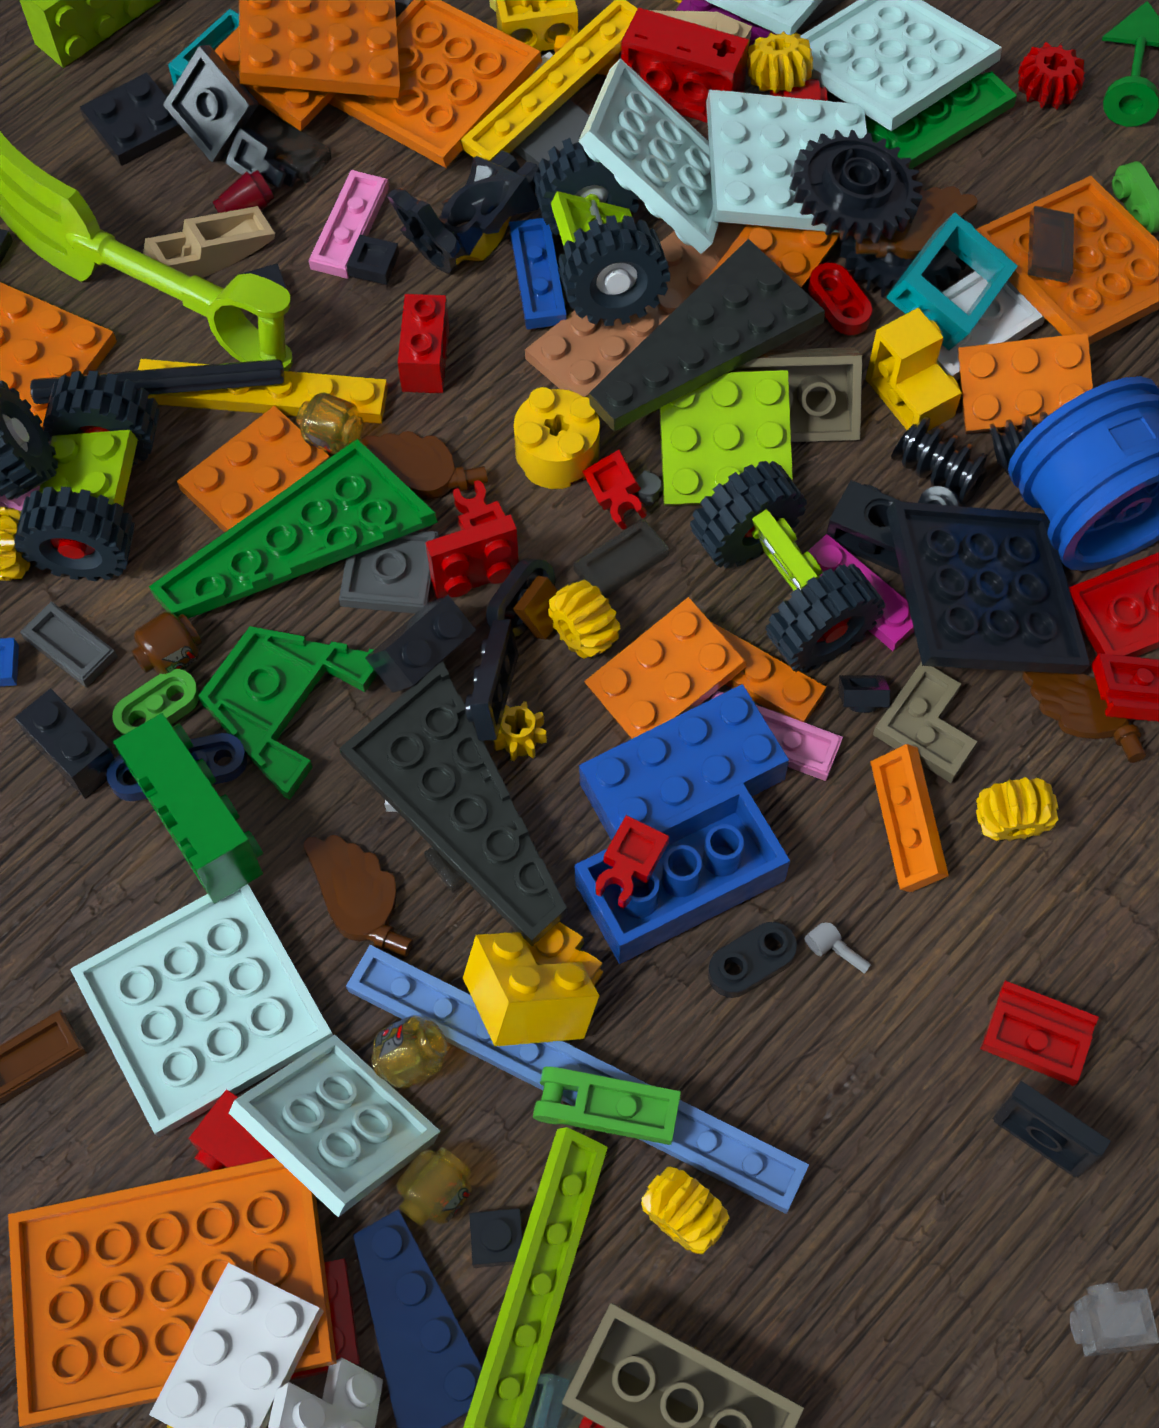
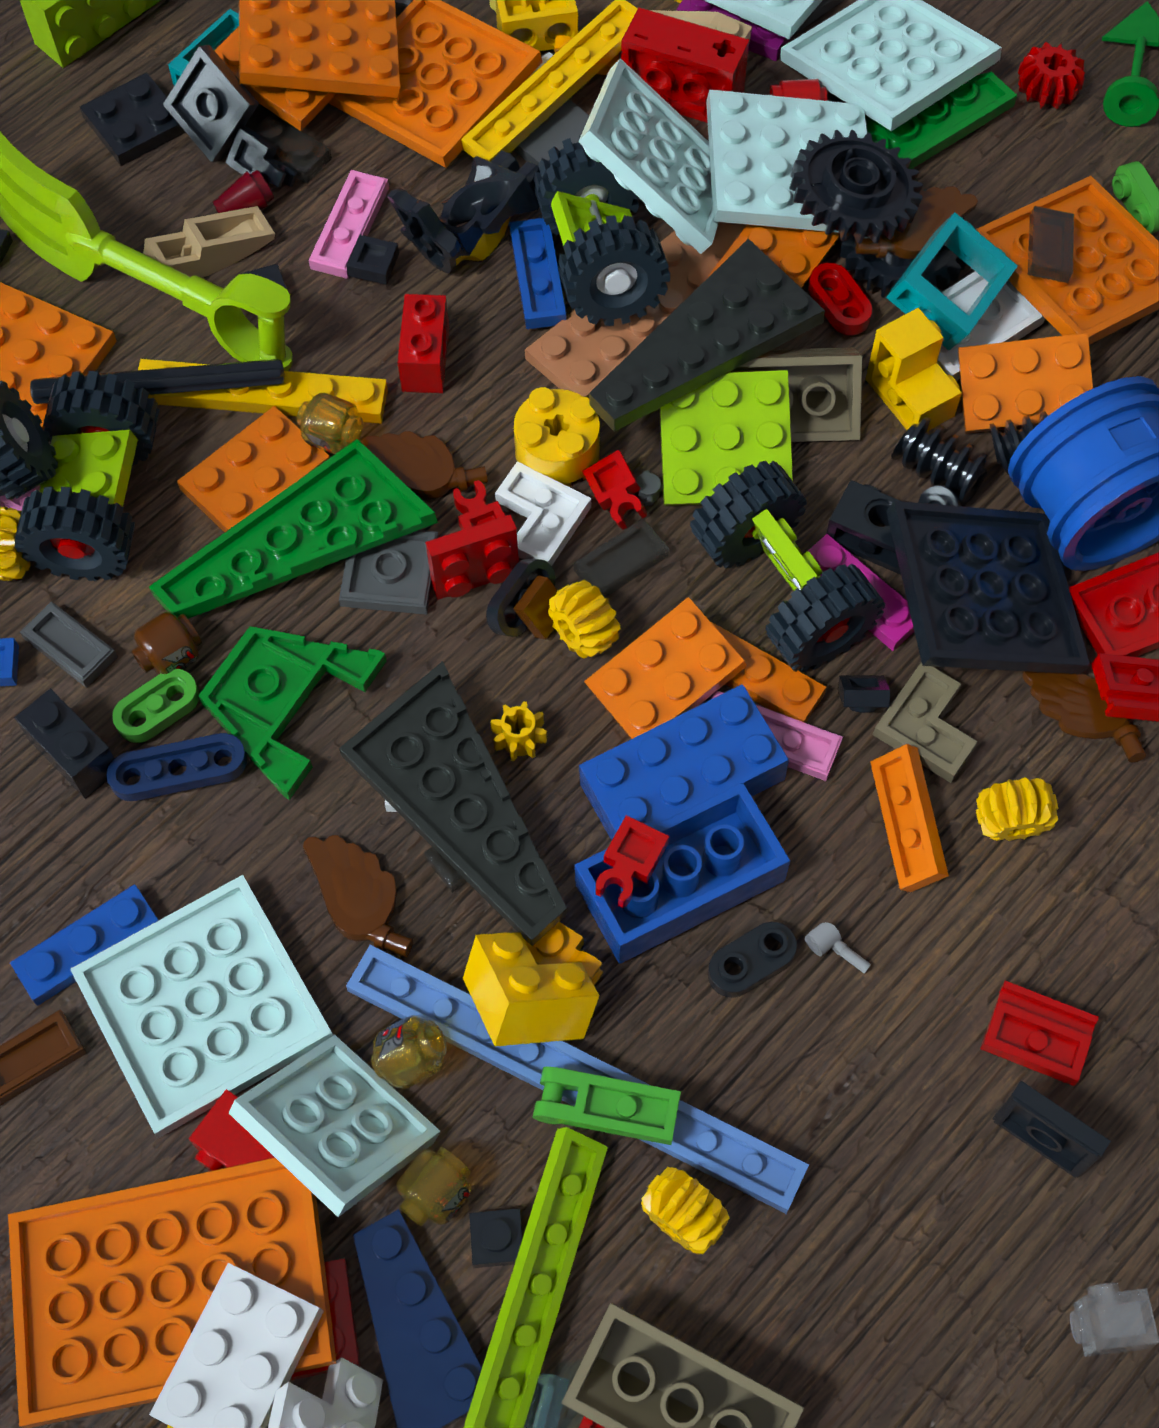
green wedge [113,713,264,904] -> none
black brick [365,595,476,693] -> none
black plate [465,619,519,741] -> none
yellow gear [747,31,813,94] -> none
none -> blue plate [10,884,159,1006]
none -> white plate [495,461,591,566]

